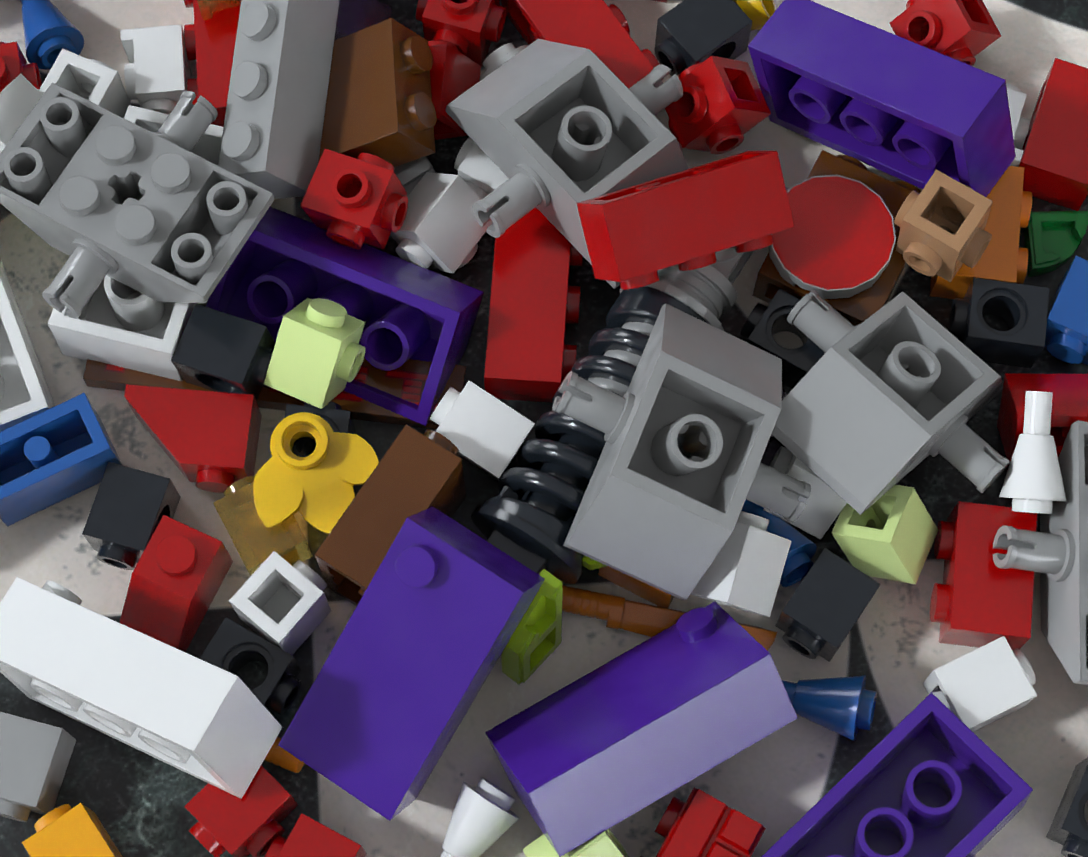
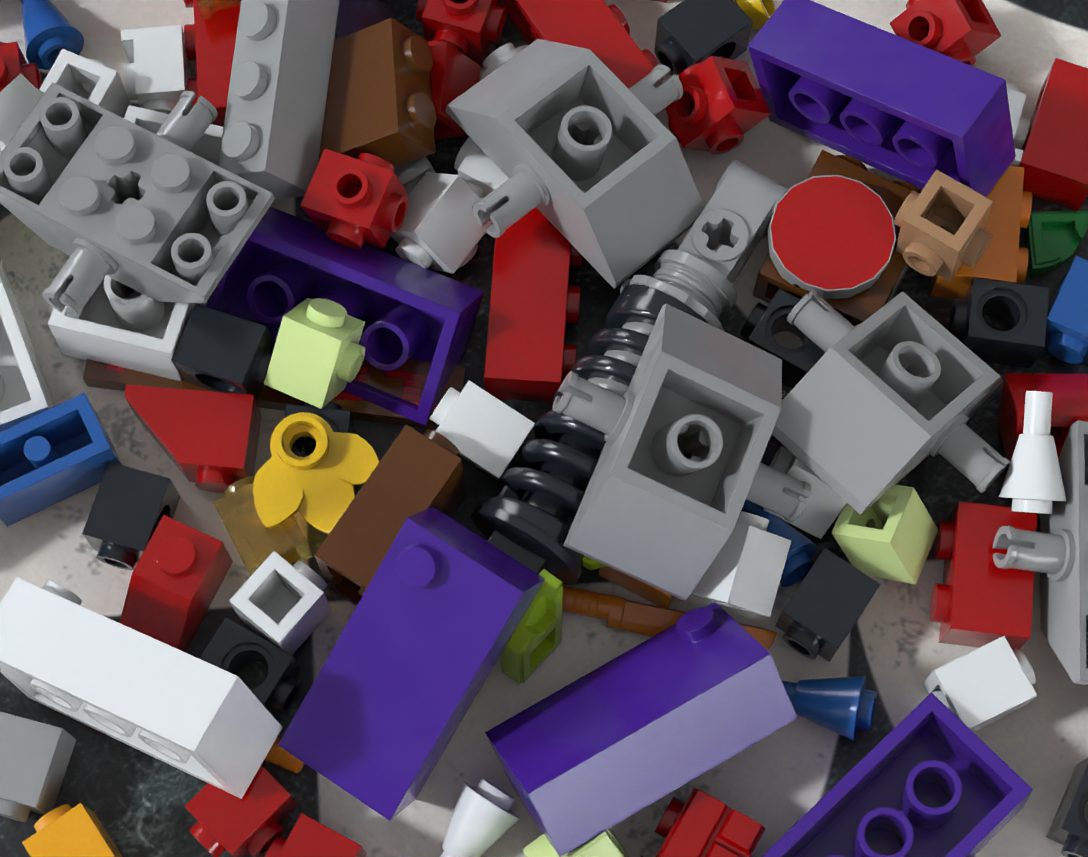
red brick [576,151,795,290] -> none

